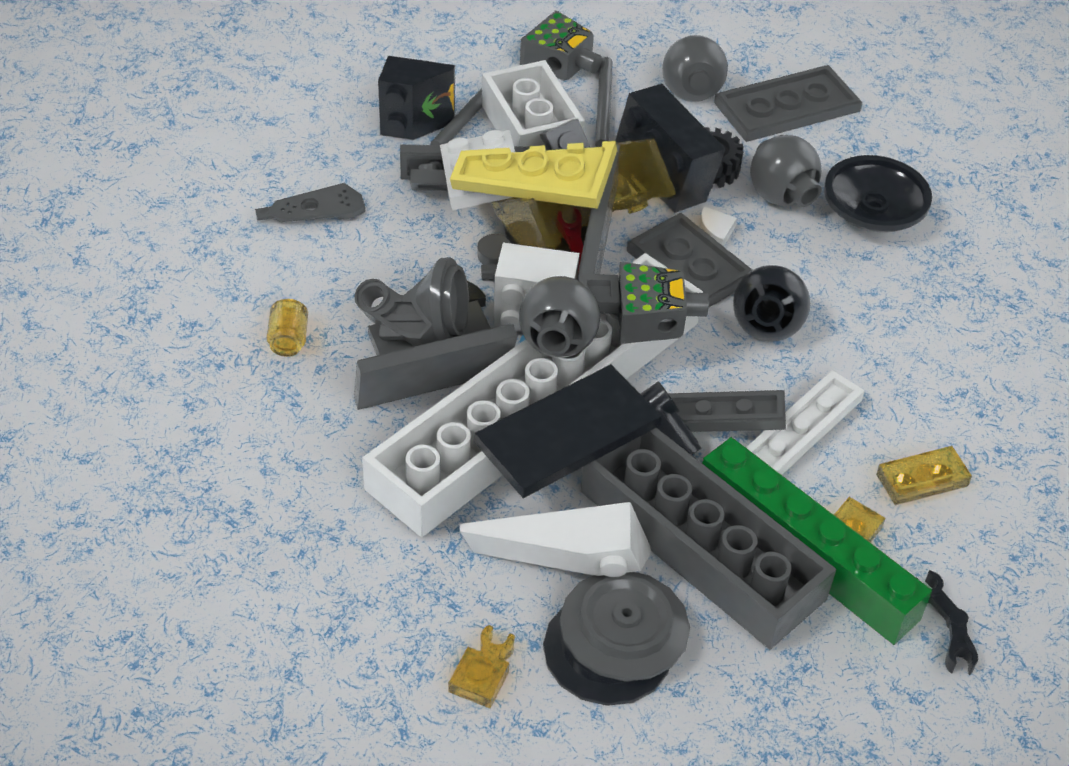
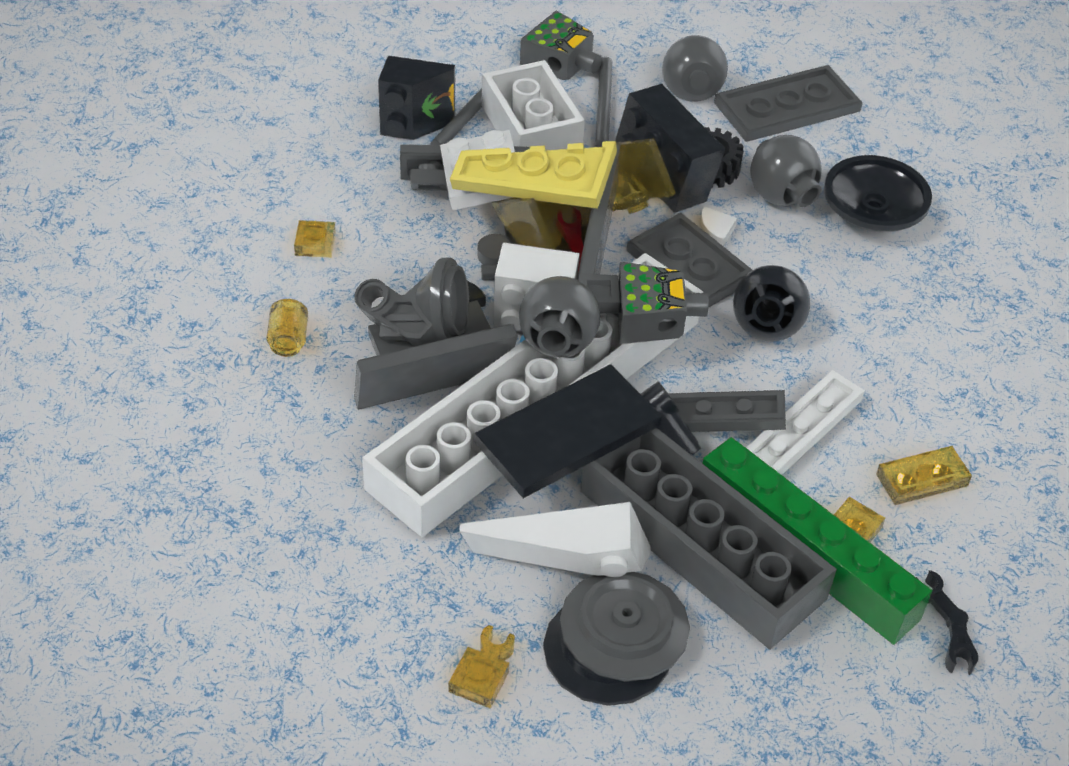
dark grey piece [255,183,366,222] -> none
brick [539,118,591,150] -> none
none -> clear yellow plate [294,220,336,258]

